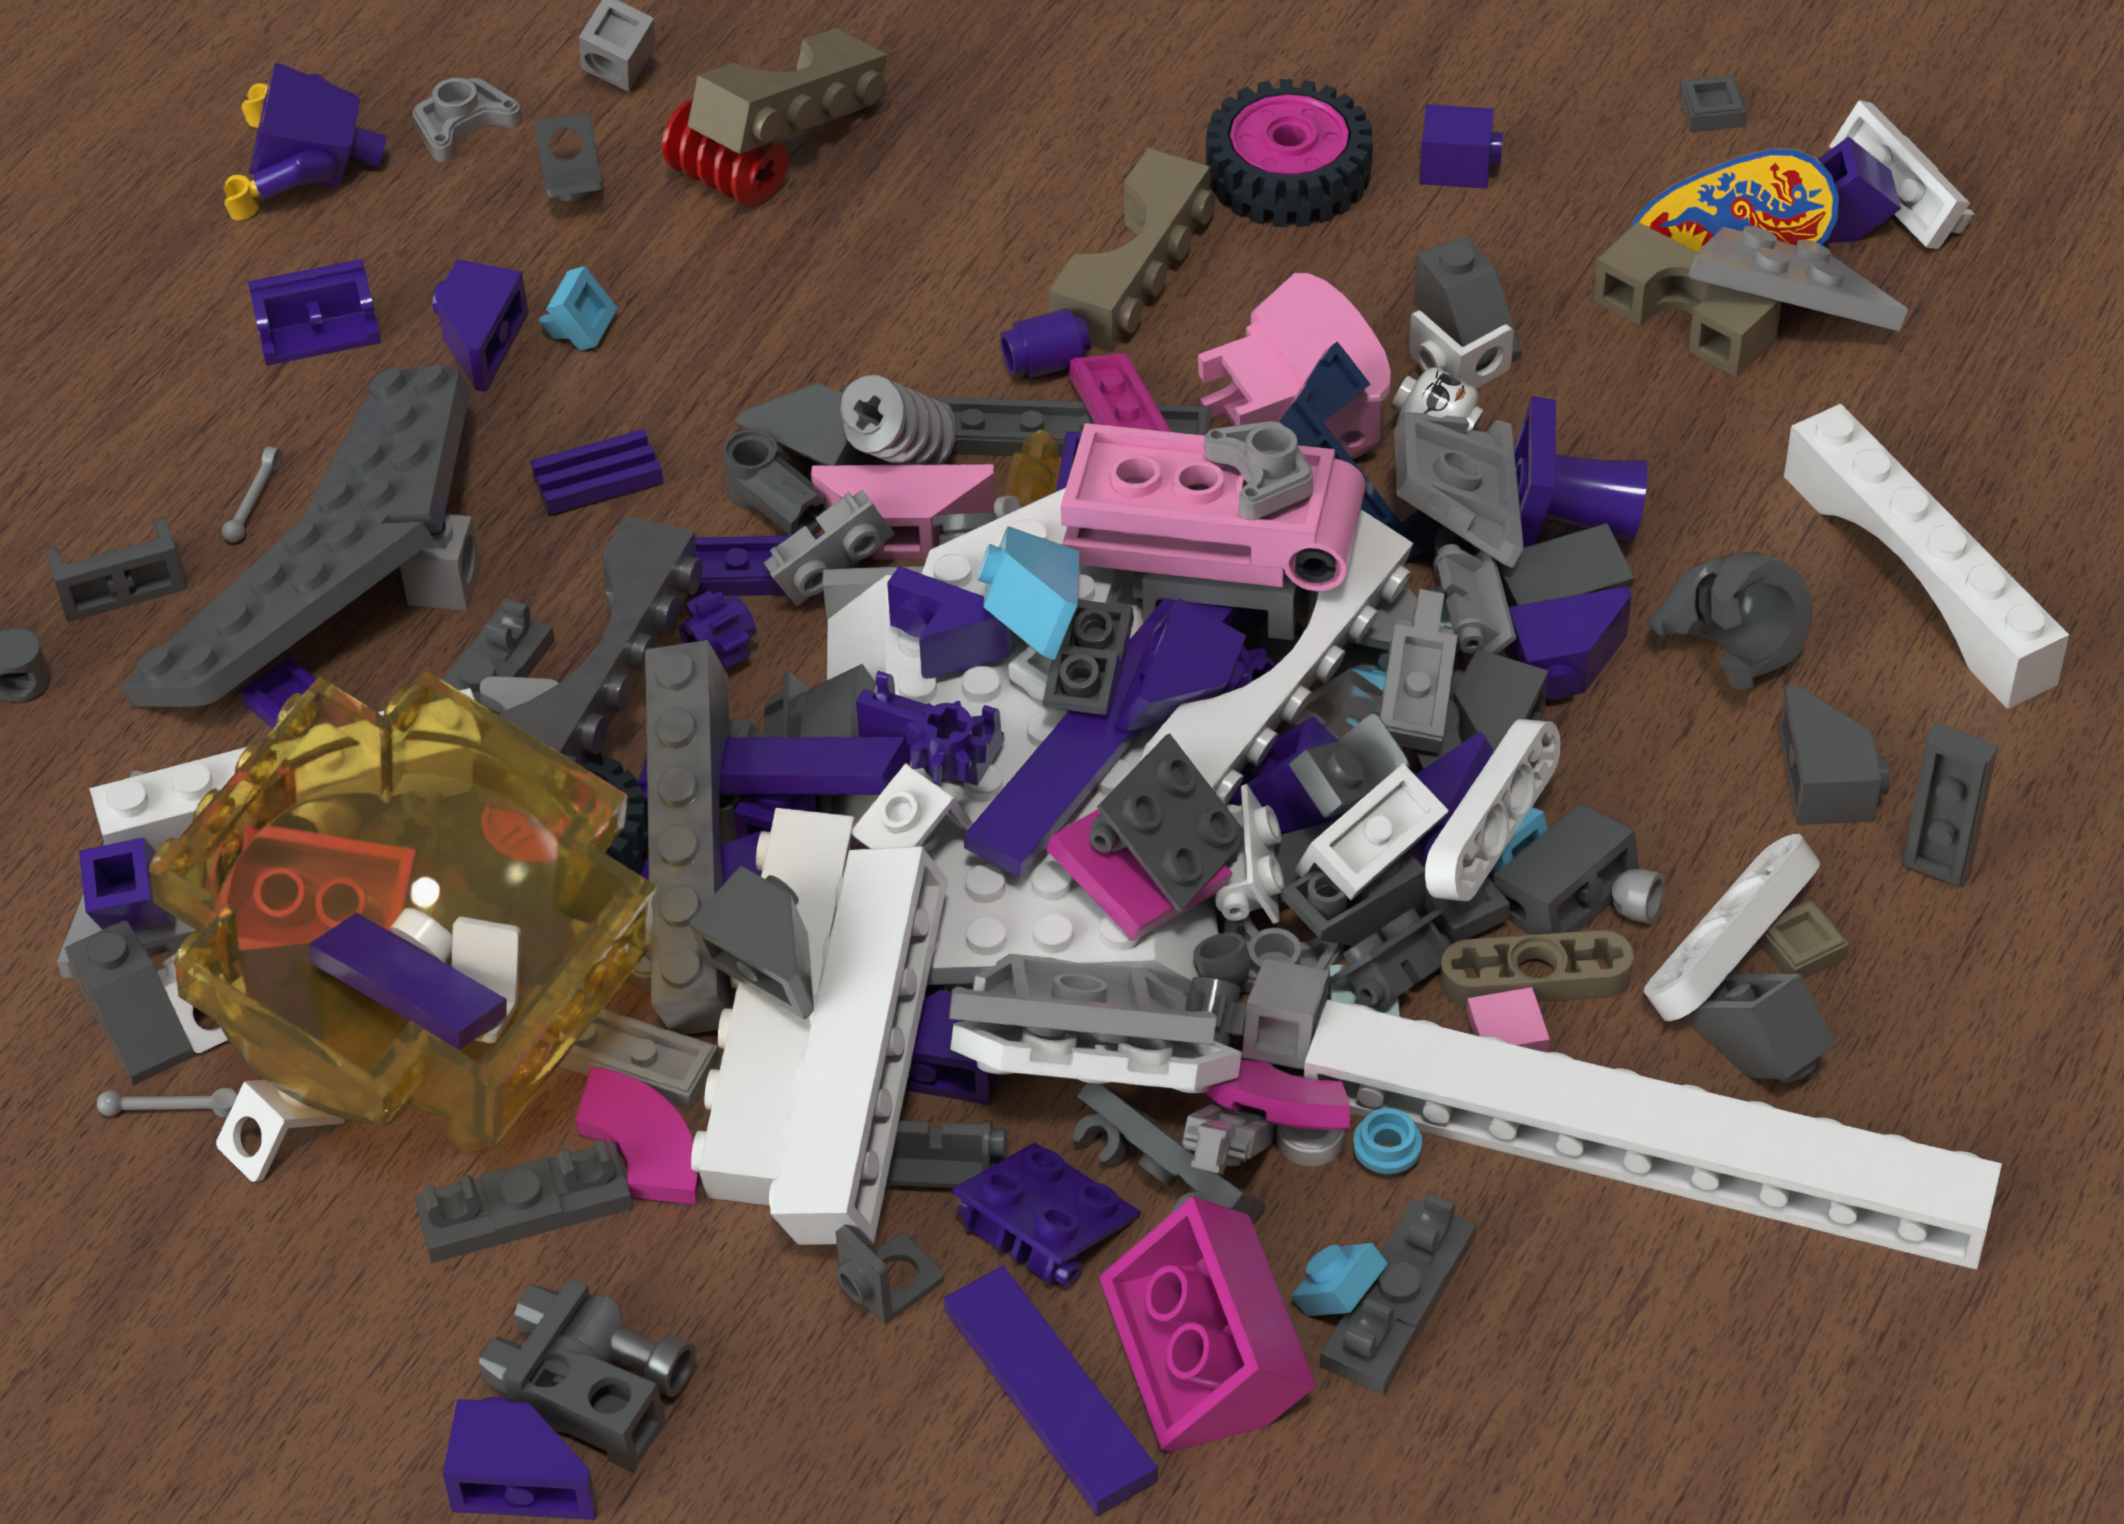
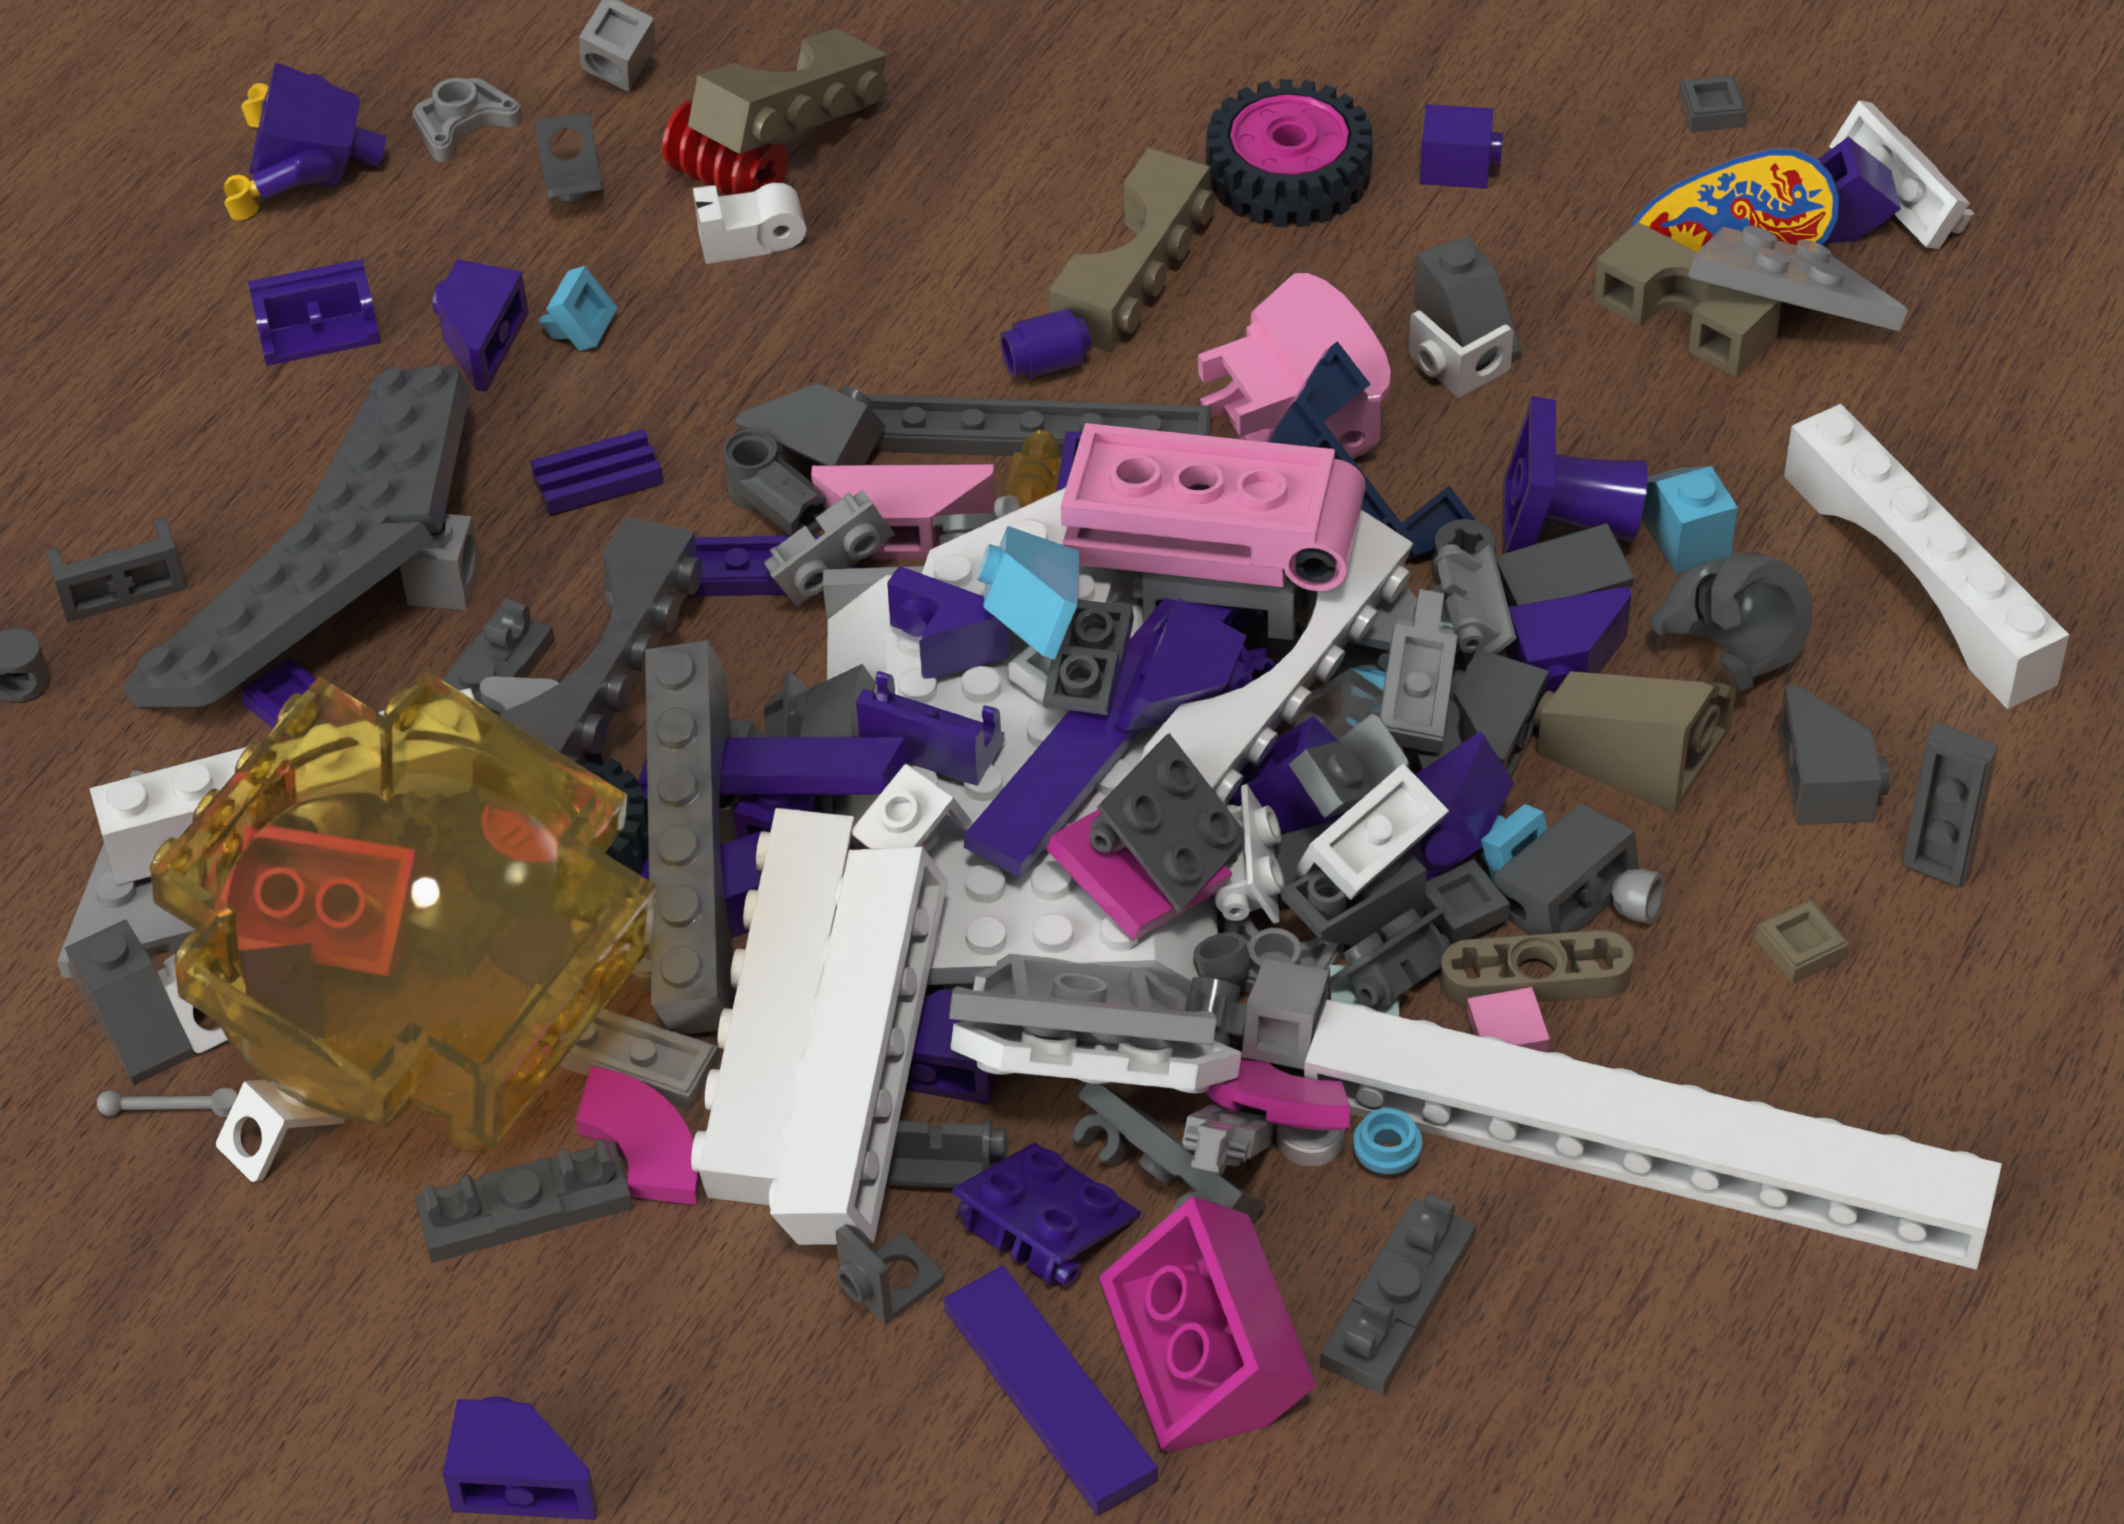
dark purple brick [79,837,173,932] -> none
light grey hinge [221,446,282,543] -> none
dark purple tile [309,912,507,1050] -> none
white tile [390,908,453,964] -> none
white bracket [451,917,521,1043] -> none
dark grey hips [479,1278,696,1473] -> none
dark purple gear [679,590,756,670] -> none
dark grey slope [688,866,814,1020] -> none
light grey piece [840,375,955,465] -> none
dark purple gear [907,701,988,784] -> none
dark pink tile [1070,353,1172,432] -> none
light grey piece [1204,421,1313,520] -> none
medium azure plate [1291,1243,1388,1316] -> none
white head [1391,367,1484,431] -> none
light grey wing [1394,412,1524,568] -> none
white beam [1425,719,1561,901] -> none
white beam [1644,834,1820,1021] -> none
dark grey slope [1682,973,1836,1083] -> none
none -> white leg [693,183,806,264]
none -> dark tan slope [1533,671,1736,813]
none -> medium azure slope [1641,466,1738,574]

